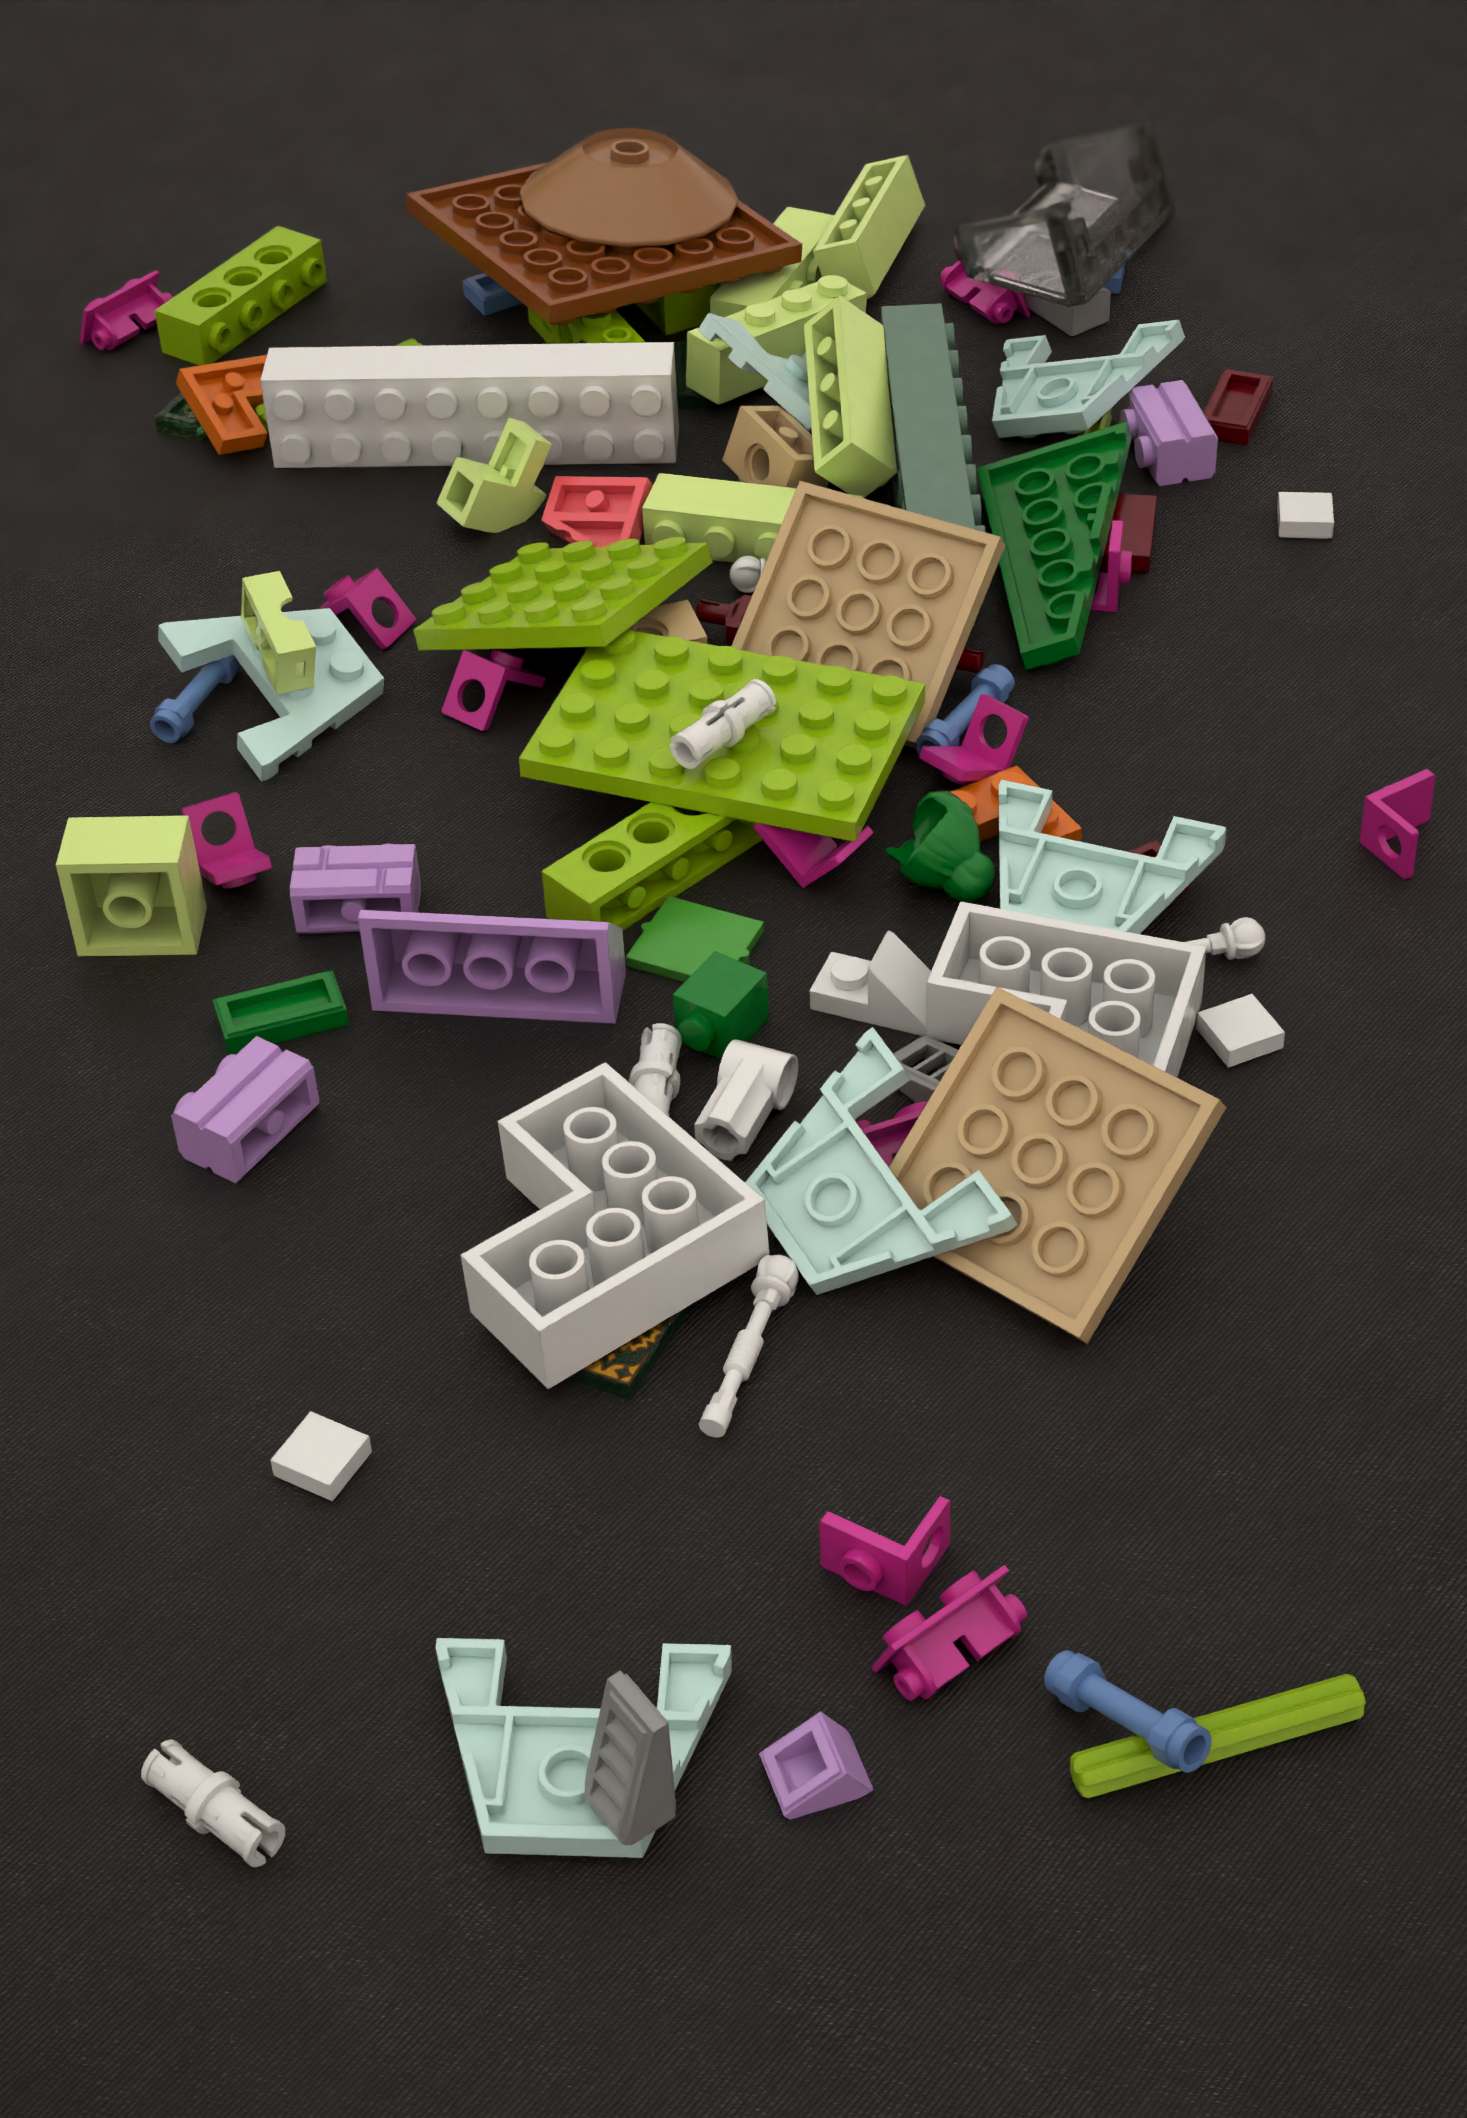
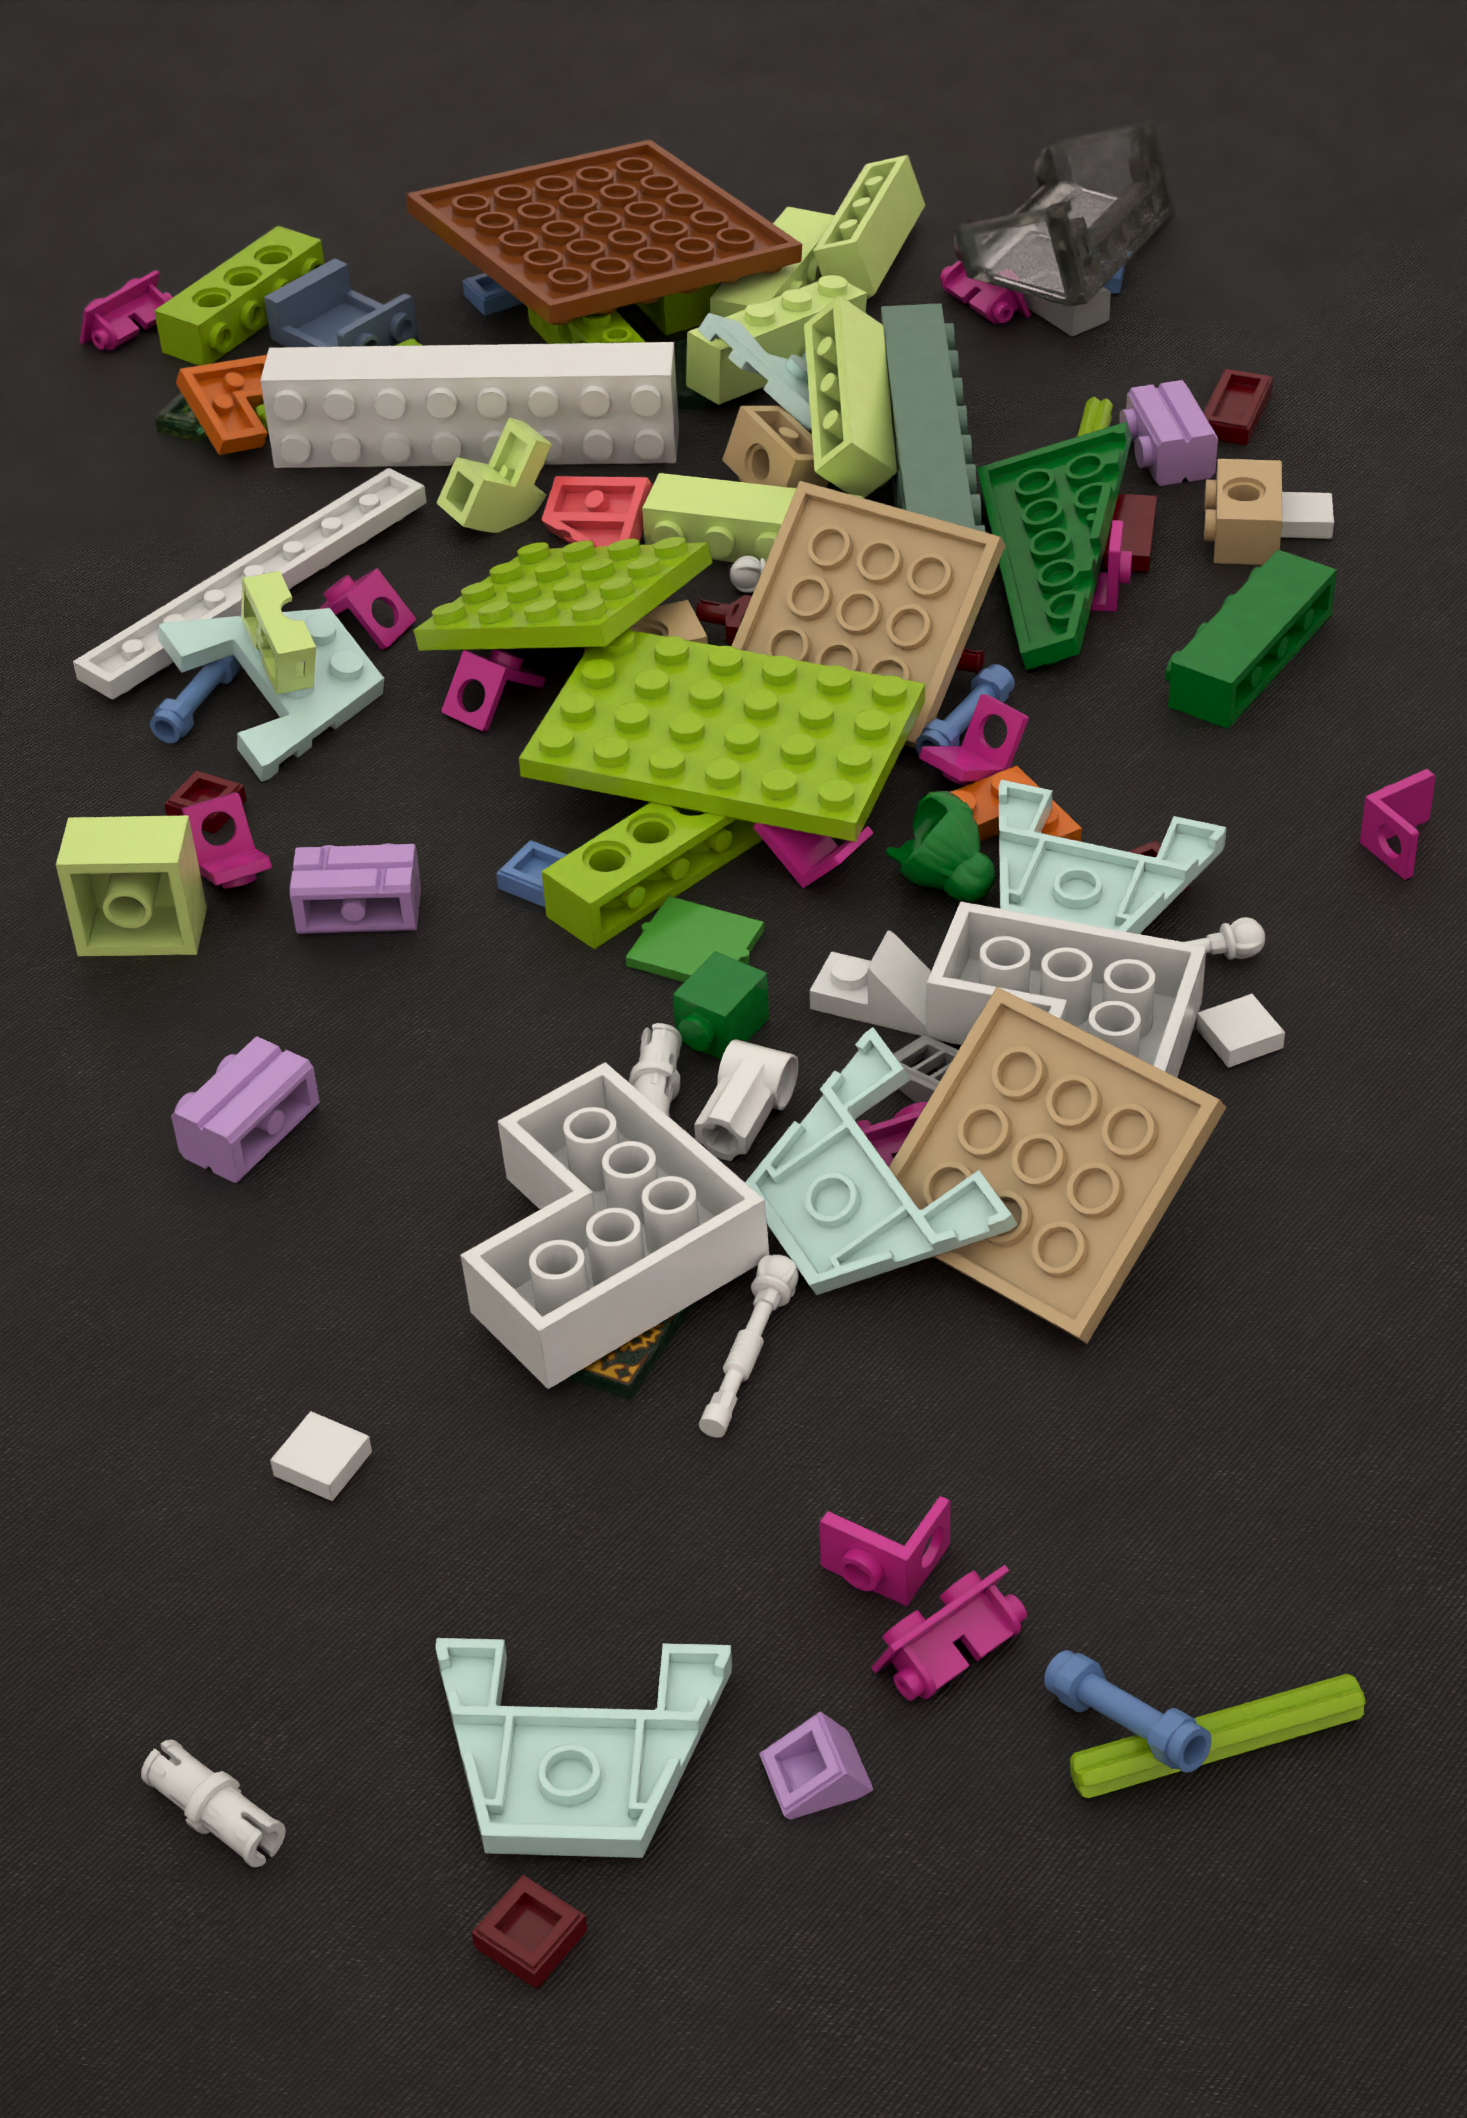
green tile [213,970,349,1055] -> none
lavender slope [358,910,626,1024] -> none
medium nougat dish [519,128,739,247] -> none
light grey slope [585,1670,676,1845] -> none
white pin [669,679,776,769] -> none
light aqua wing [992,320,1185,438] -> none
none -> white plate [73,468,427,700]
none -> dark red tile [164,770,247,834]
none -> sand blue panel [264,258,419,347]
none -> dark red tile [471,1875,587,1989]
none -> medium blue tile [496,840,568,907]
none -> green brick [1165,549,1337,729]
none -> tan brick [1204,459,1282,565]

